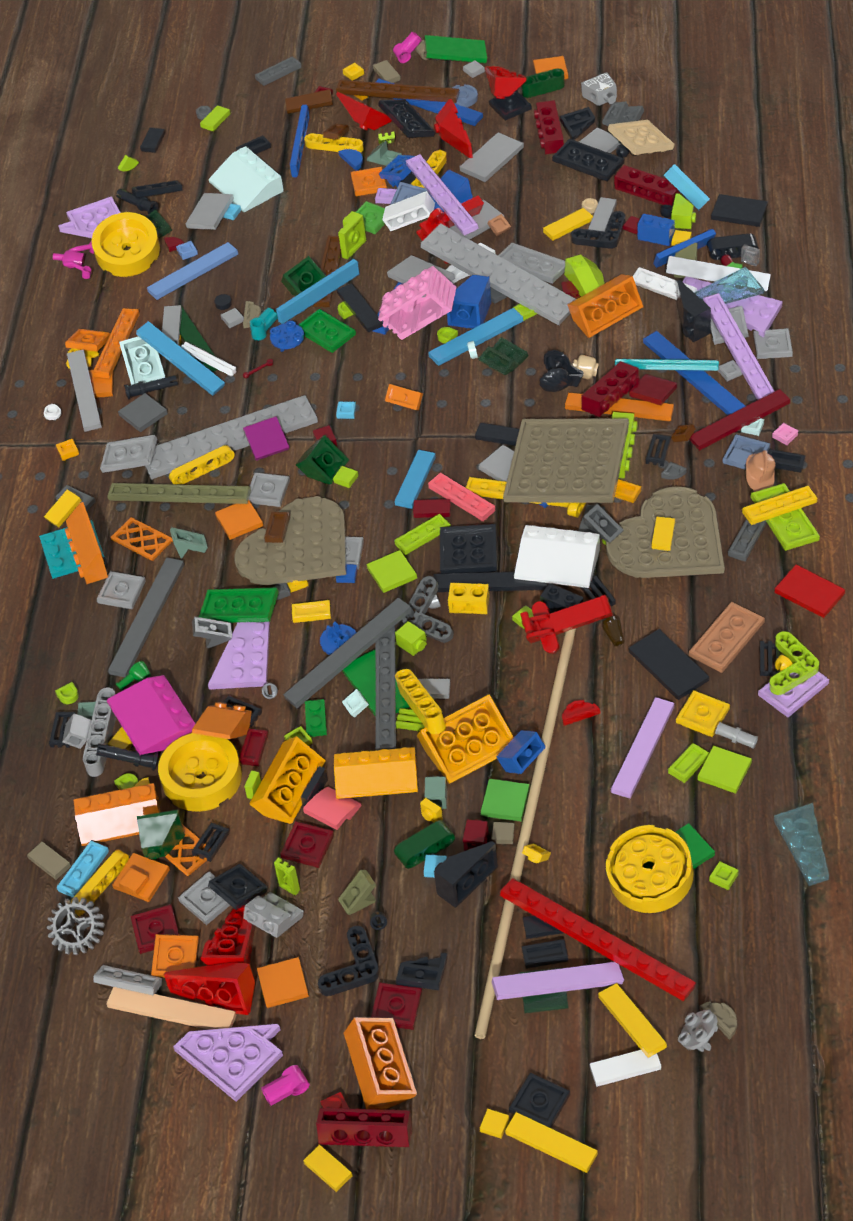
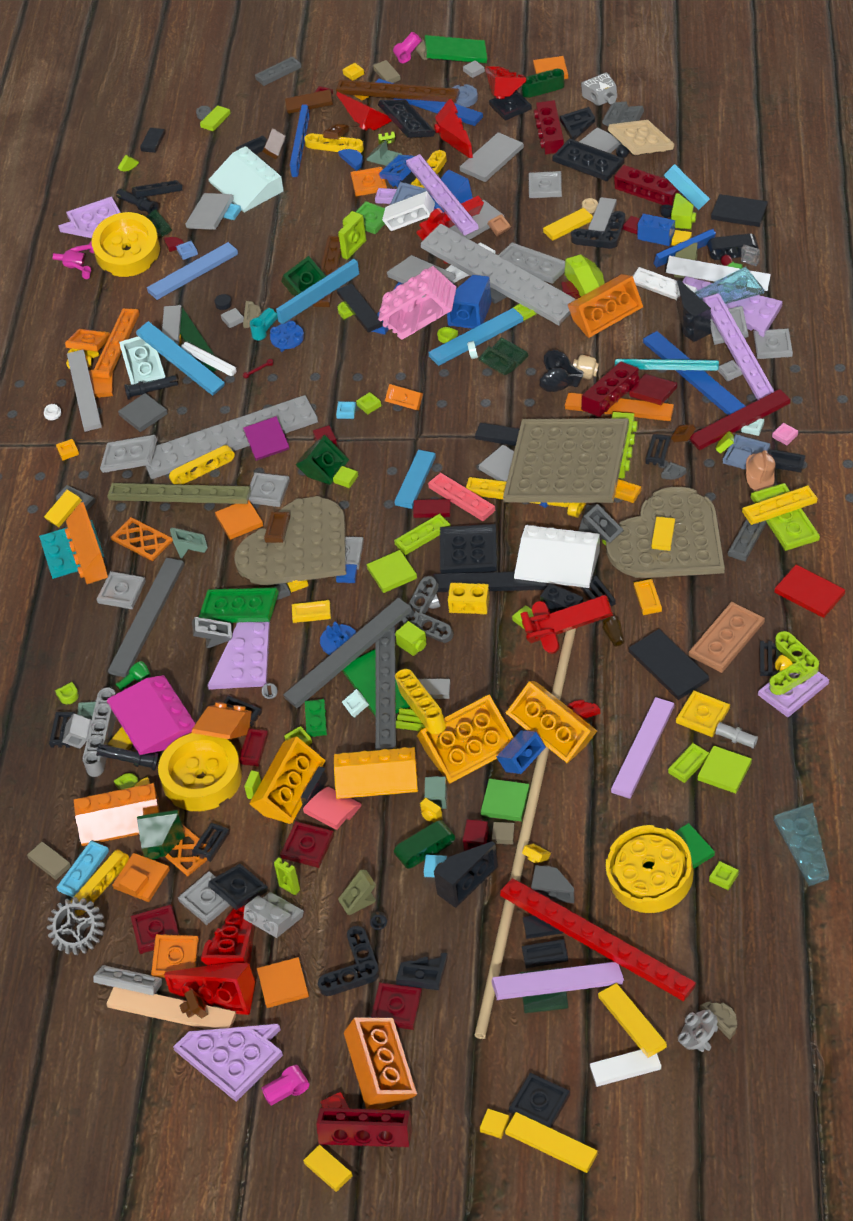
green tile [299,309,356,353] -> none
none -> reddish brown tile [180,989,209,1019]
none -> tile [262,128,286,159]
none -> lime tile [356,392,381,415]
none -> light orange slope [506,681,597,763]
none -> light grey tile [529,171,562,198]
none -> dark grey slope [531,865,575,903]
none -> light orange tile [633,579,662,615]
none -> lime tile [716,431,734,453]

